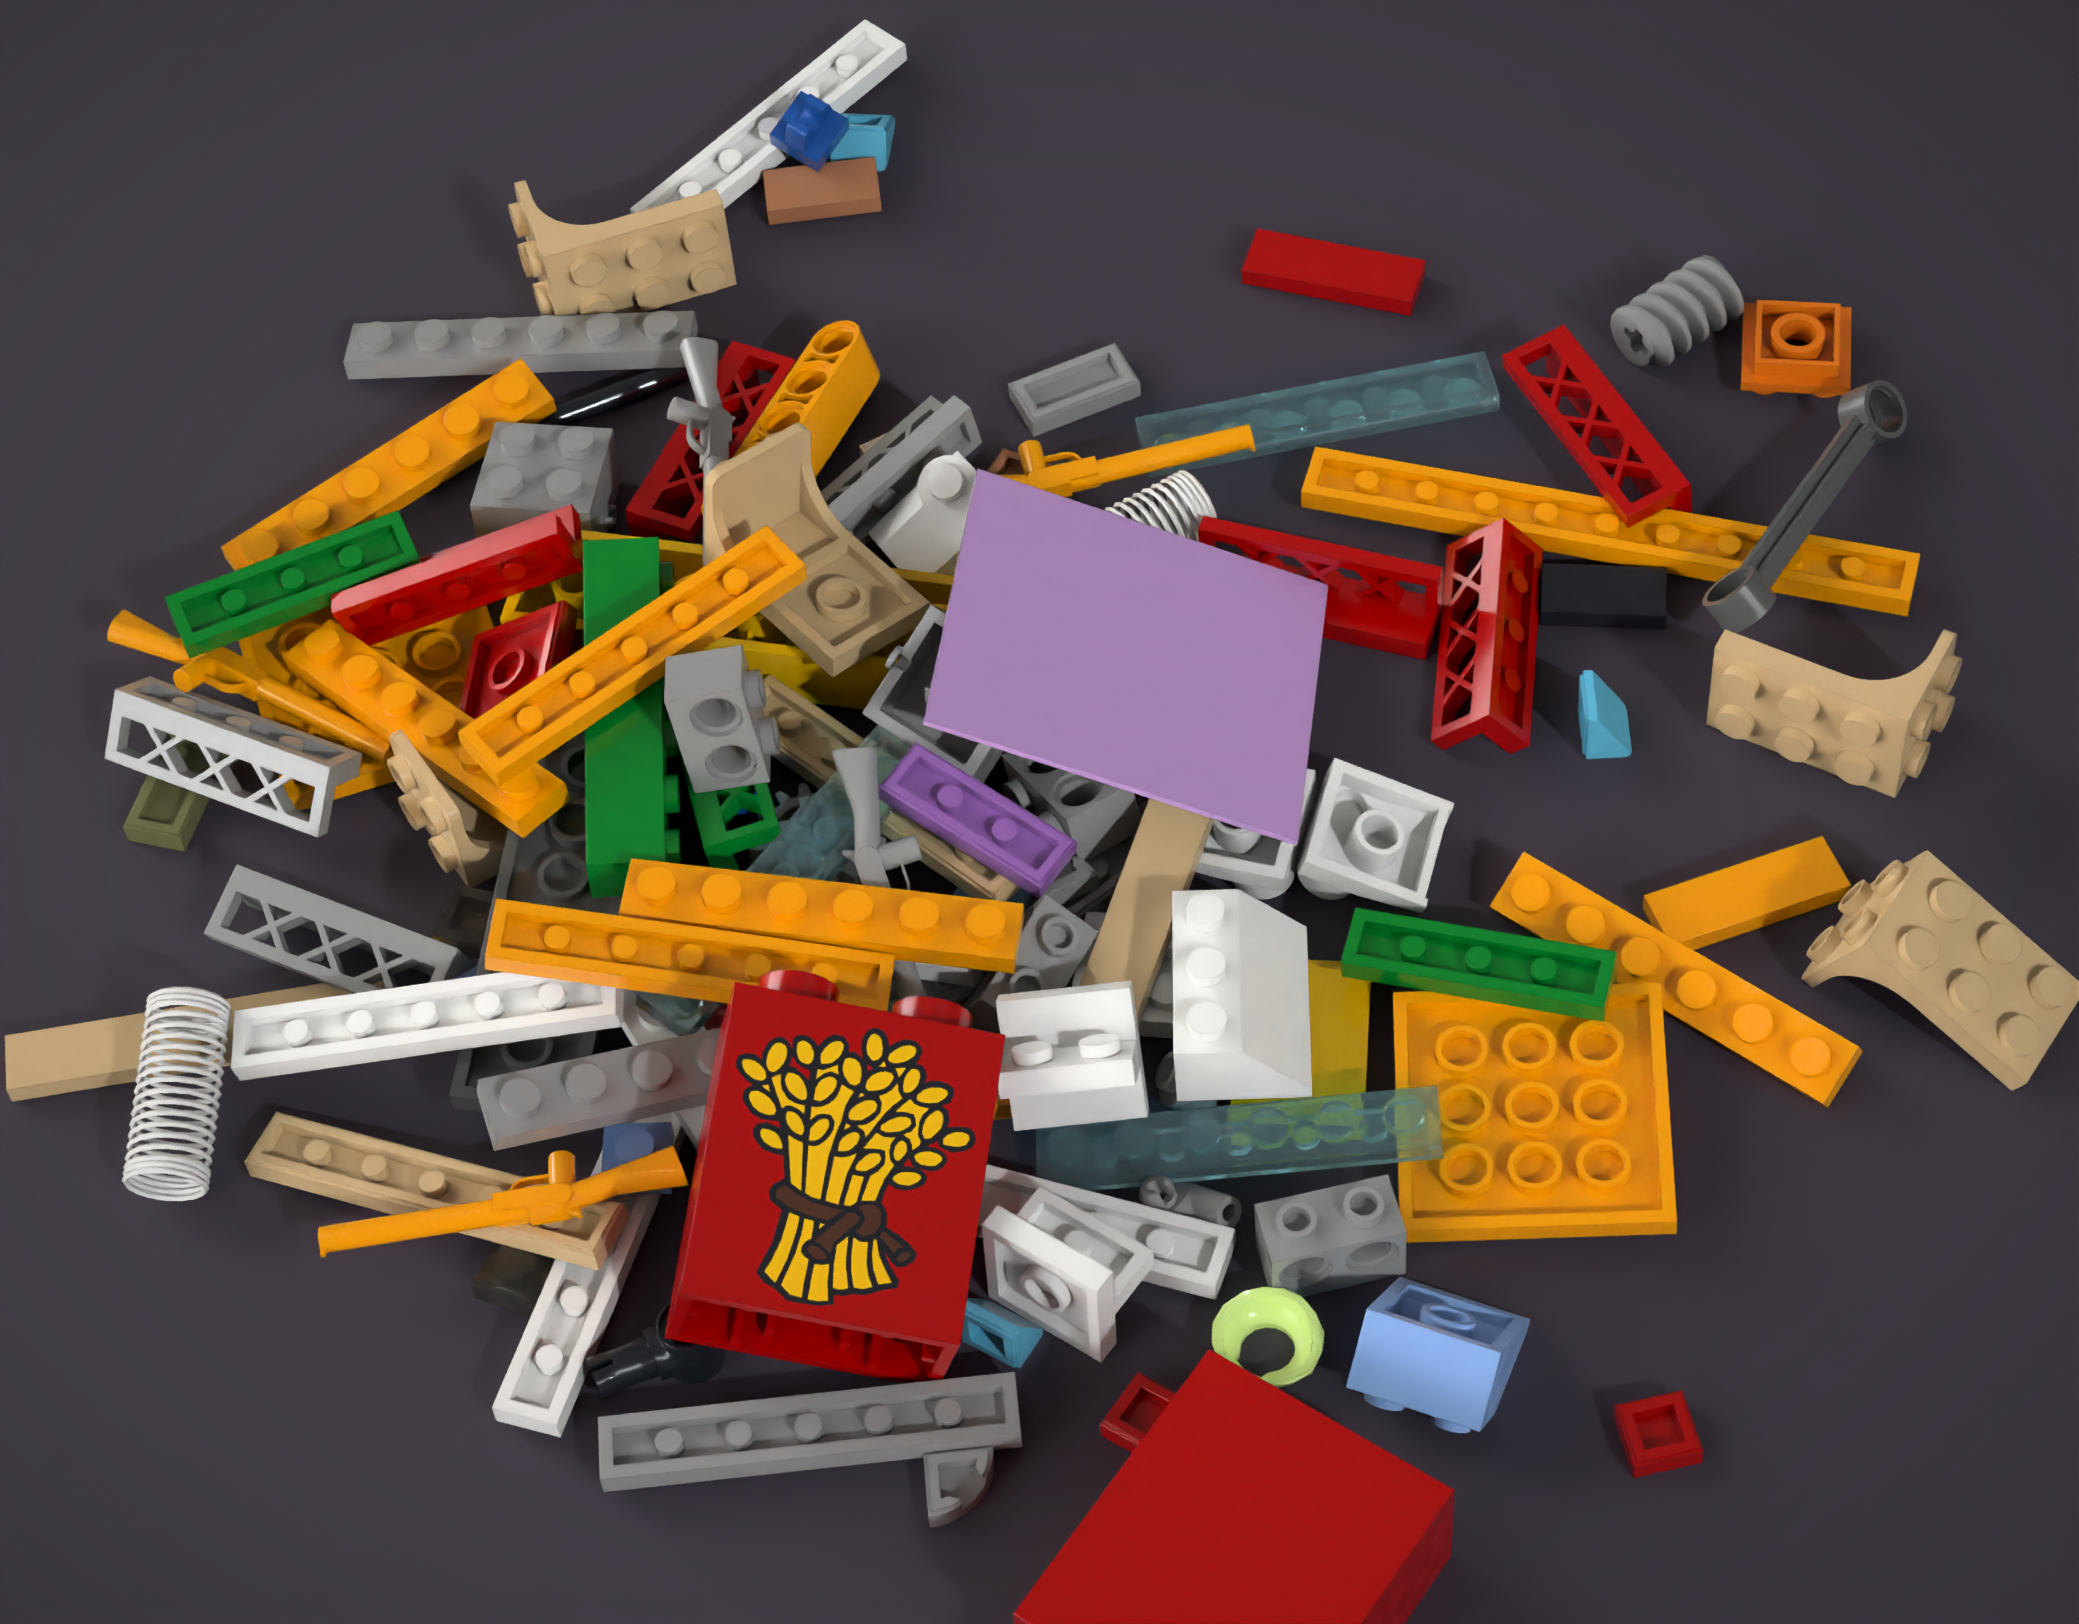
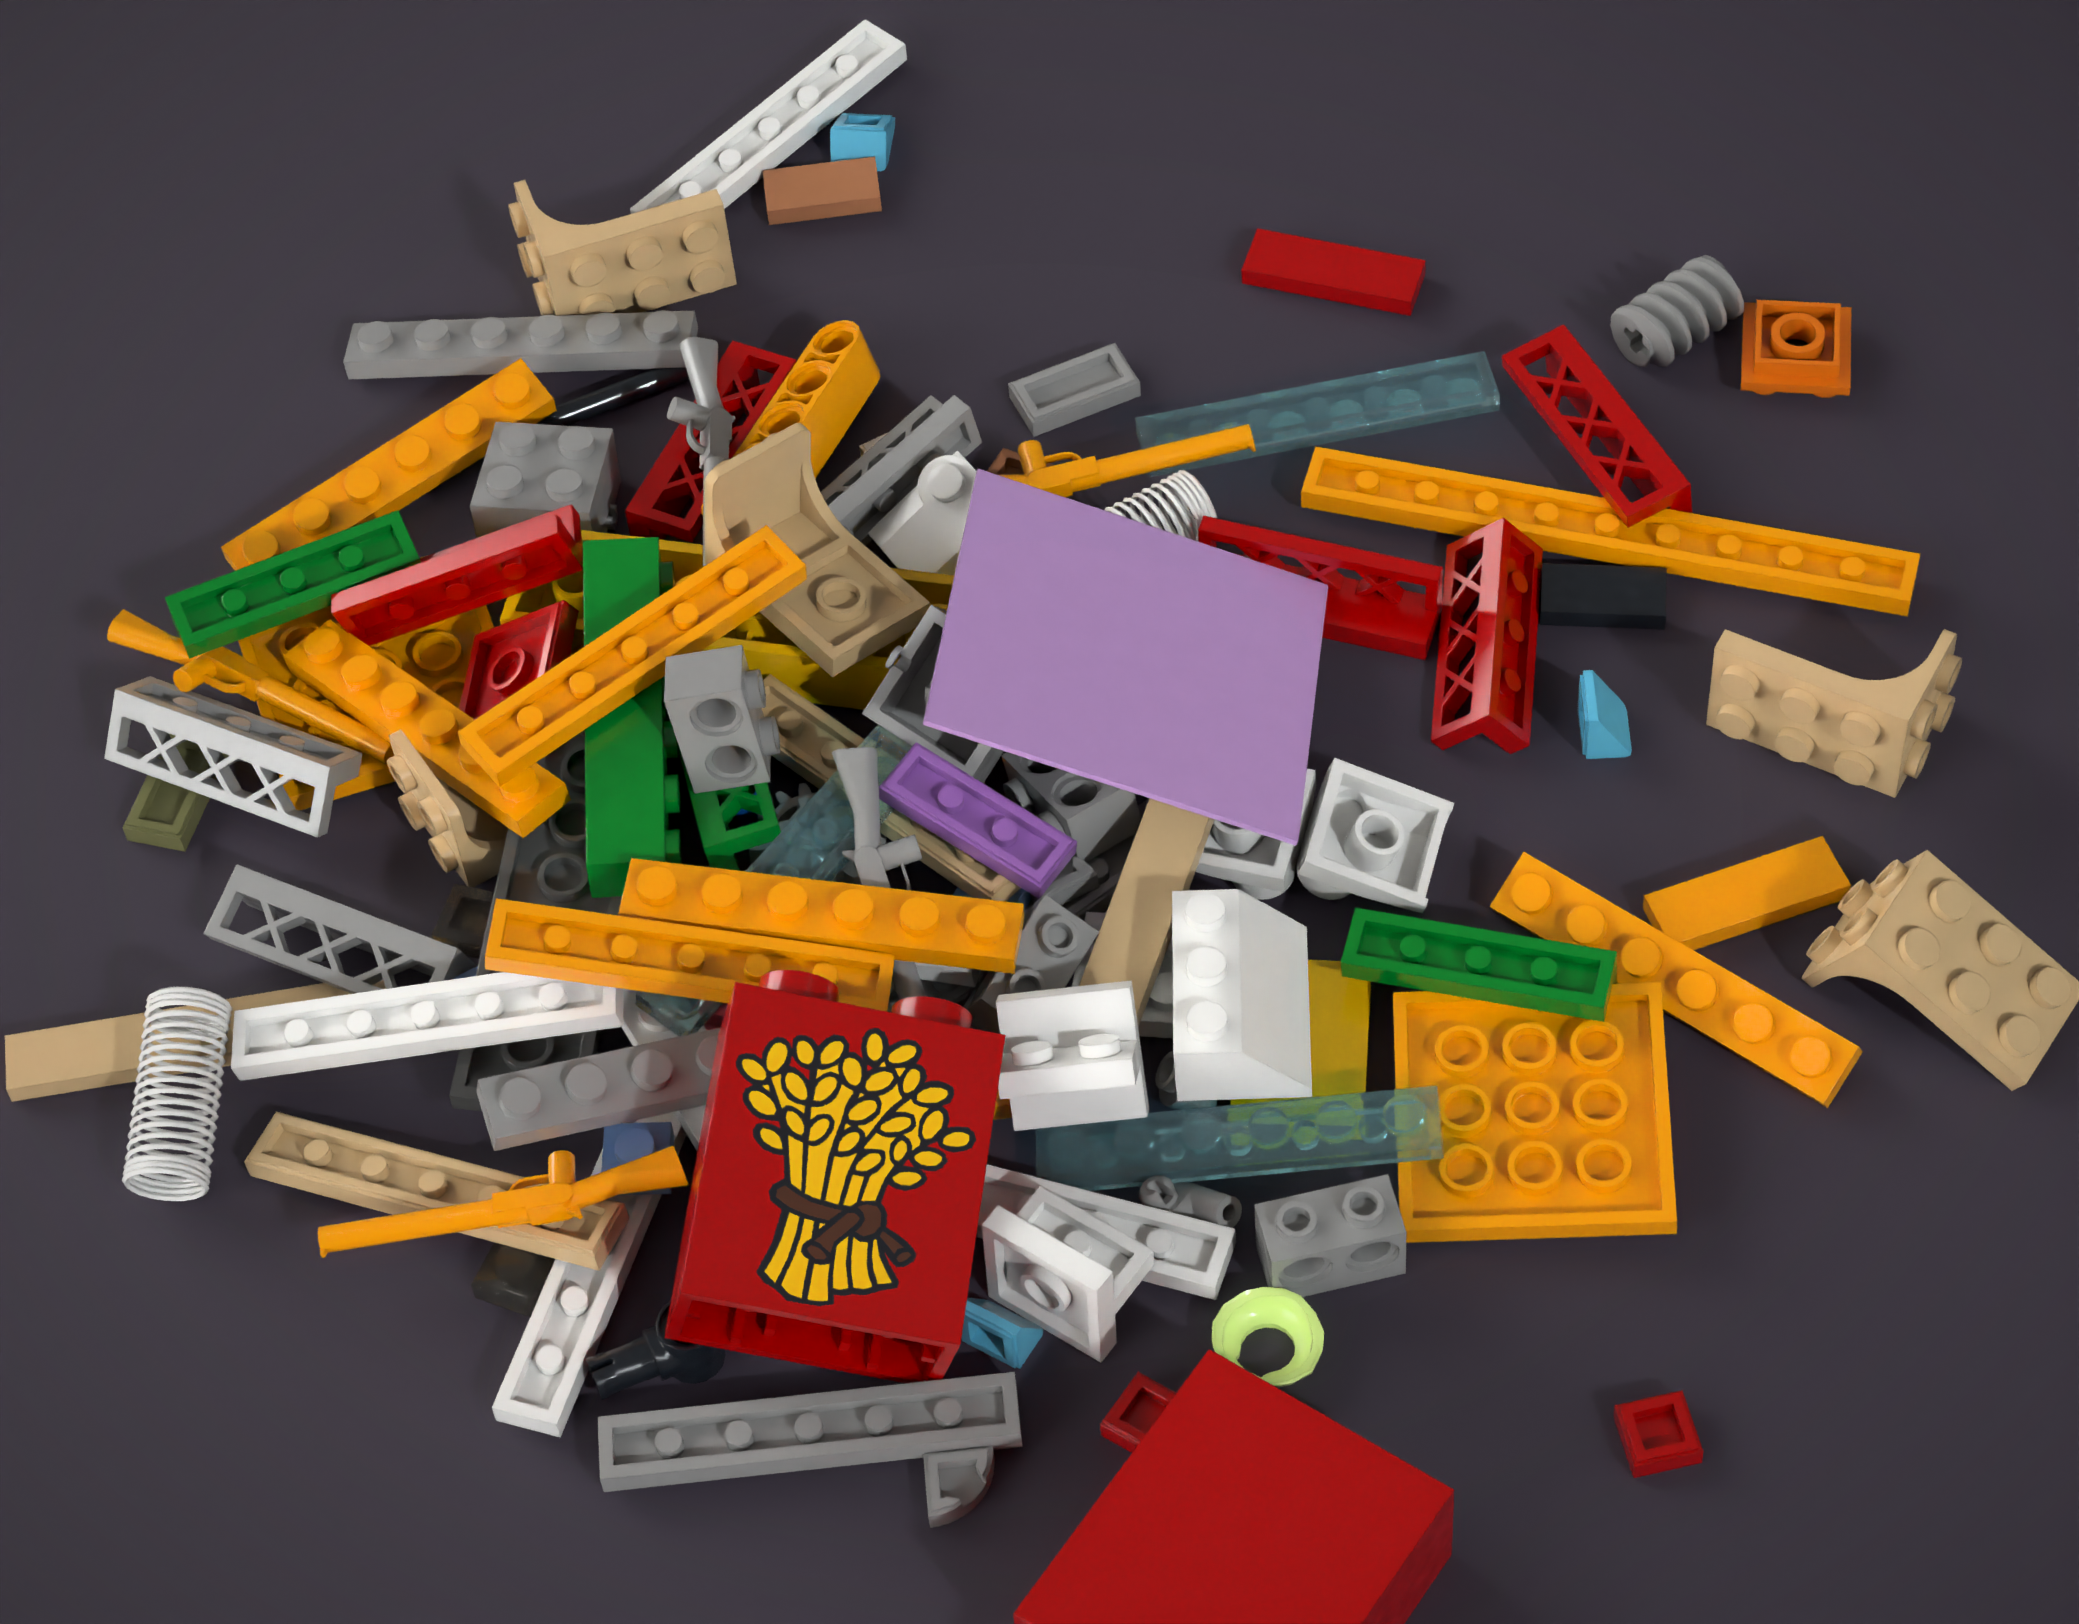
blue tile [769,91,849,172] -> none
light blue slope [1346,1277,1530,1433] -> none
dark grey piece [1702,380,1907,633] -> none

